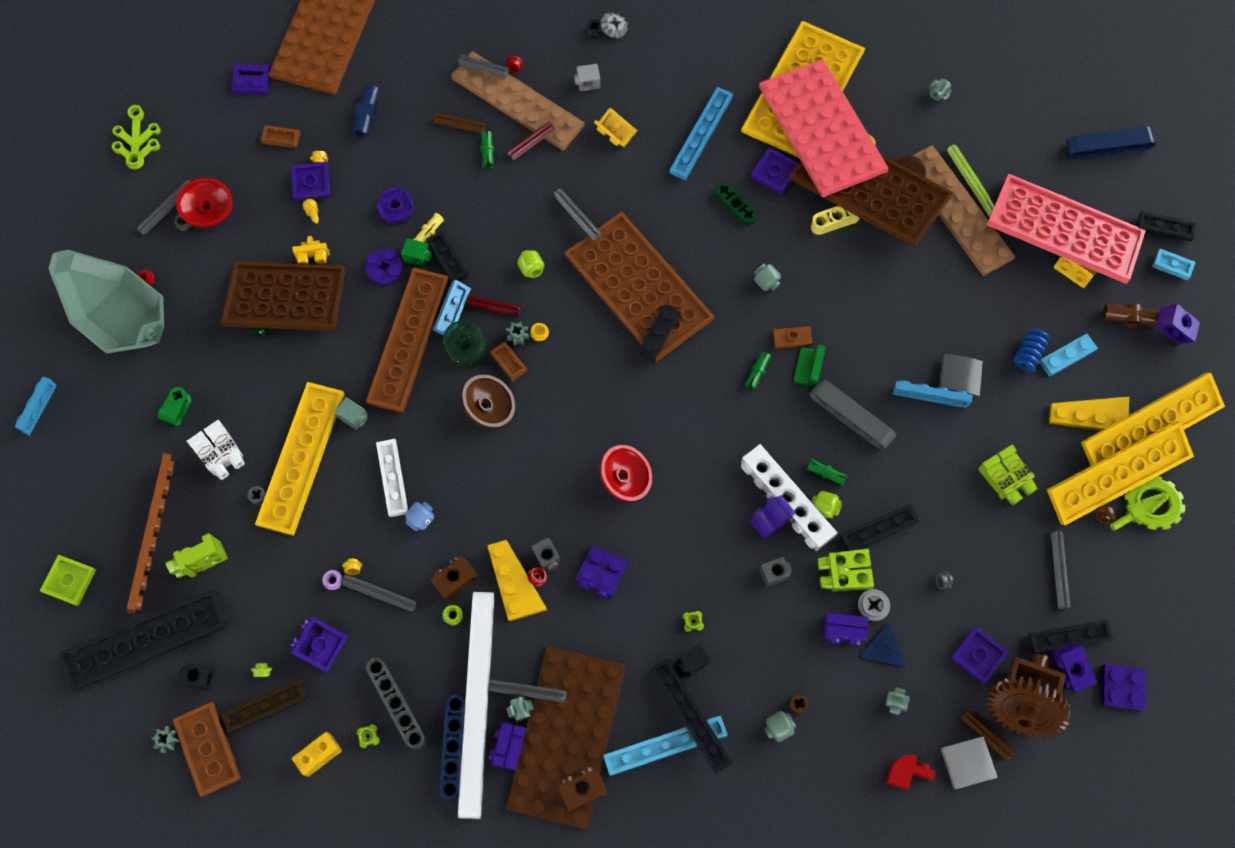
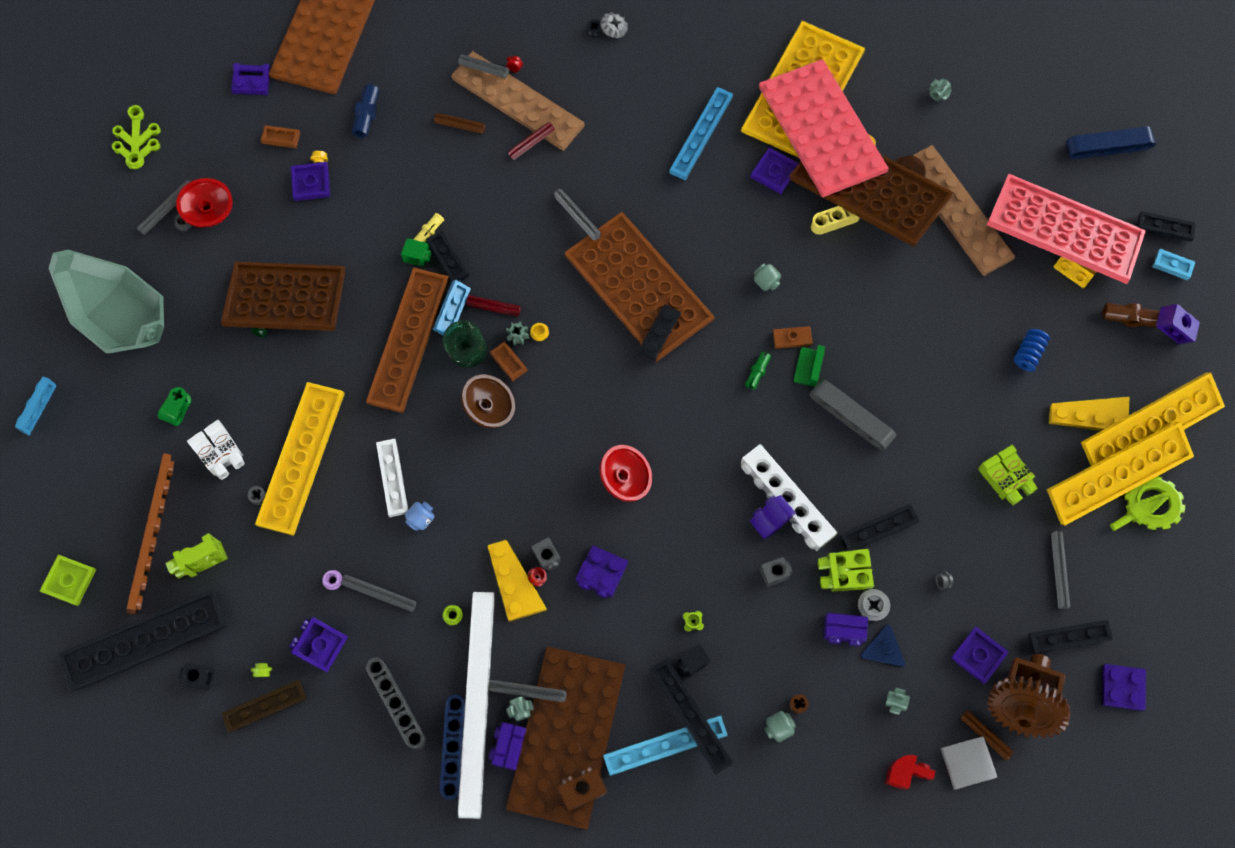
red plate [138,270,154,286] -> none
sand green gear [151,726,180,753] -> none
dark orange plate [173,702,241,797] -> none
yellow brick [291,732,343,777] -> none
yellow hips [293,236,330,265] -> none
yellow bar [303,199,319,224] -> none
sand green brick [335,397,368,430] -> none
yellow plate [342,558,362,576] -> none
lime plate [357,725,379,748] -> none
dark purple plate [365,249,403,286] -> none
dark purple plate [377,187,414,224] -> none
reddish brown brick [431,555,479,602] -> none
green pin [480,131,494,168] -> none
lime head [517,250,544,278] -> none
light grey brick [574,64,600,91] -> none
yellow bracket [594,108,638,147] -> none
dark green beam [716,182,757,226] -> none
green pin [807,459,847,486] -> none
lime head [811,491,842,519] -> none
dark azure plate [892,380,973,408] -> none
dark grey slope [939,354,983,398] -> none
lime axle [947,144,995,217] -> none
medium azure plate [1039,334,1098,377] -> none
dark purple brick [1052,642,1097,693] -> none
reddish brown plate [1095,506,1116,524] -> none

